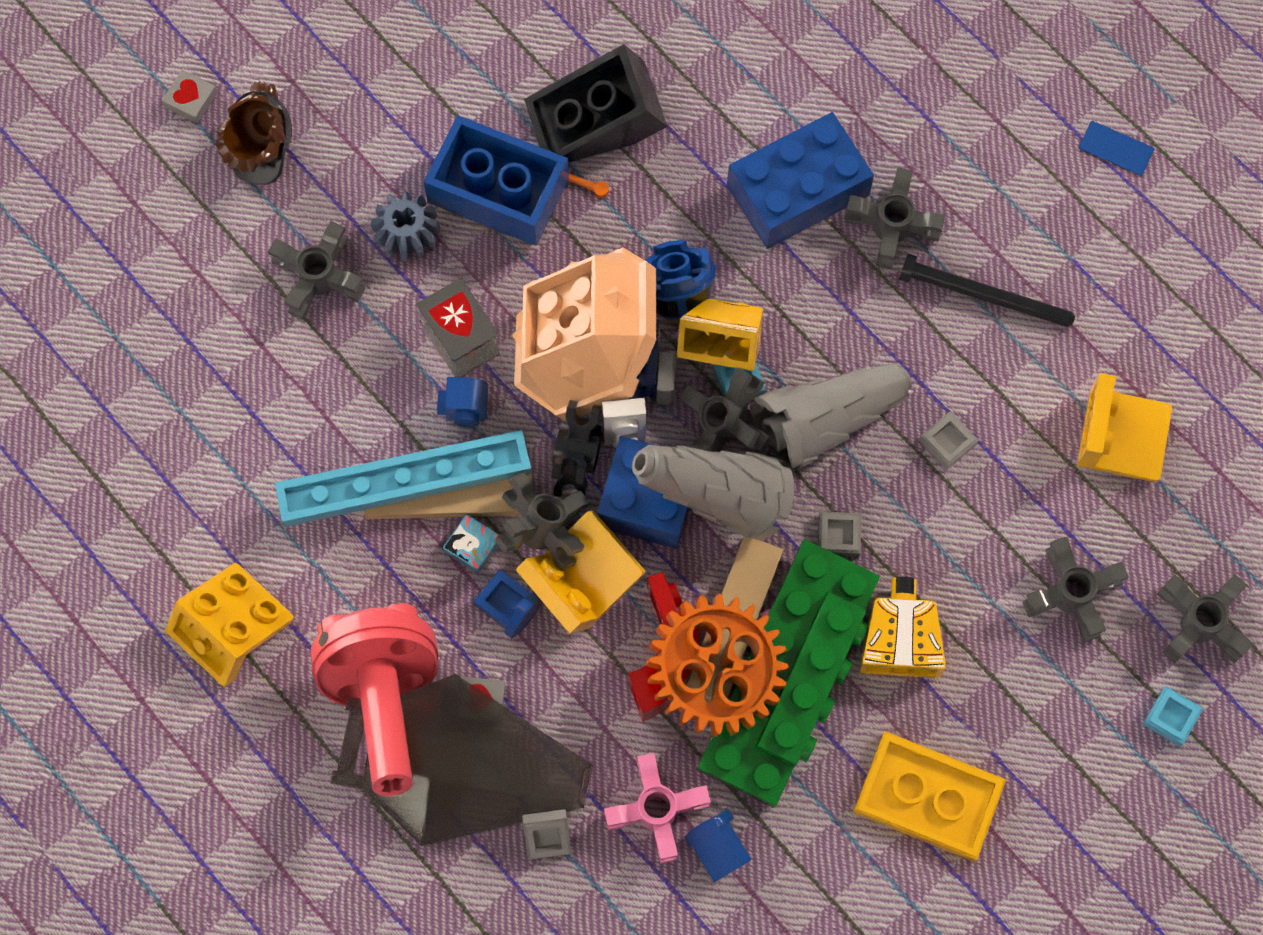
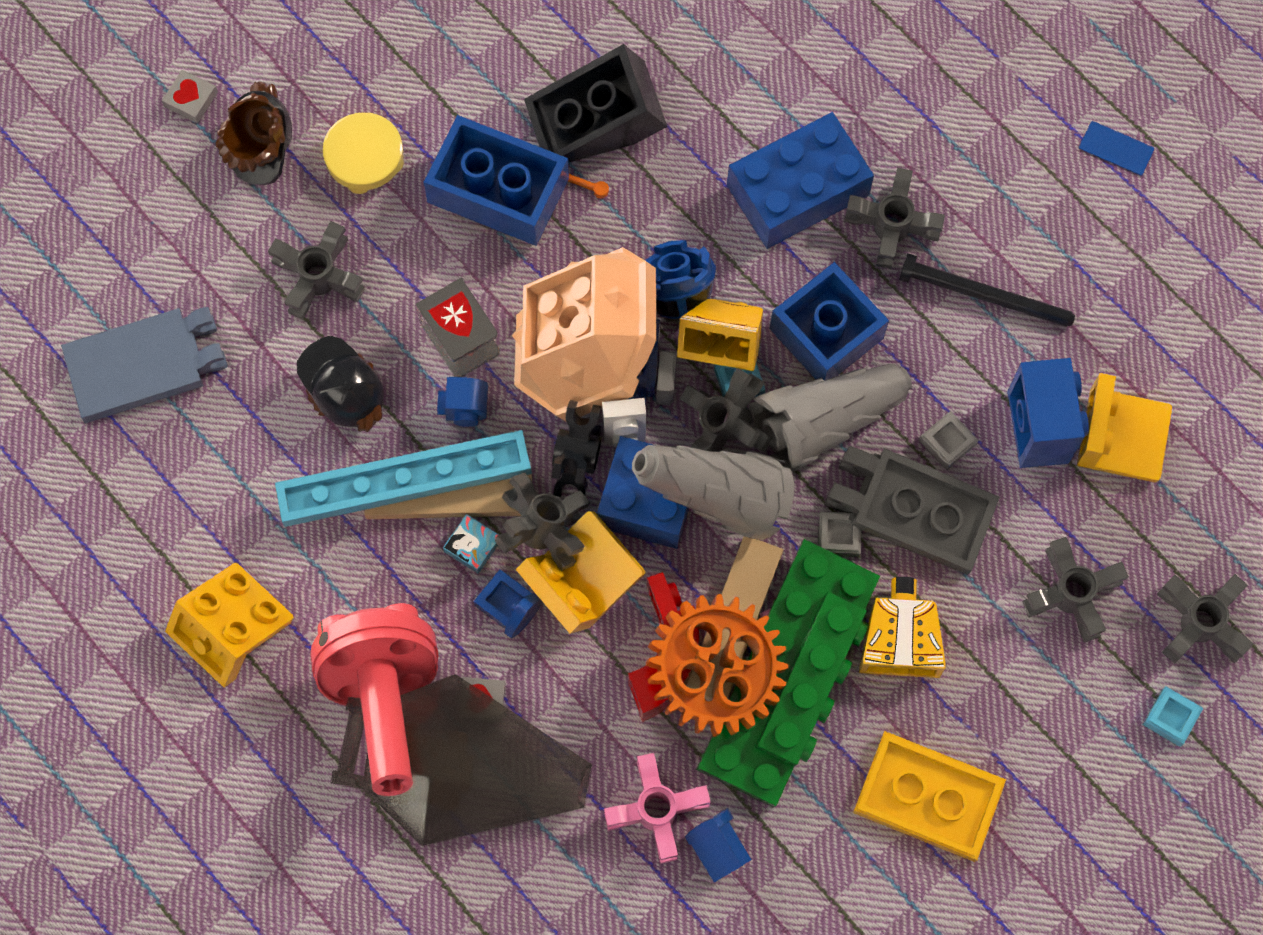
sand blue gear [371,190,440,262] -> none
light grey tile [522,809,571,860] -> none
none -> sand blue tile [61,307,228,423]
none -> black hair [297,336,384,432]
none -> light yellow tile [323,113,404,194]
none -> blue brick [769,262,889,380]
none -> dark grey tile [824,445,1000,575]
none -> blue brick [1007,358,1089,468]

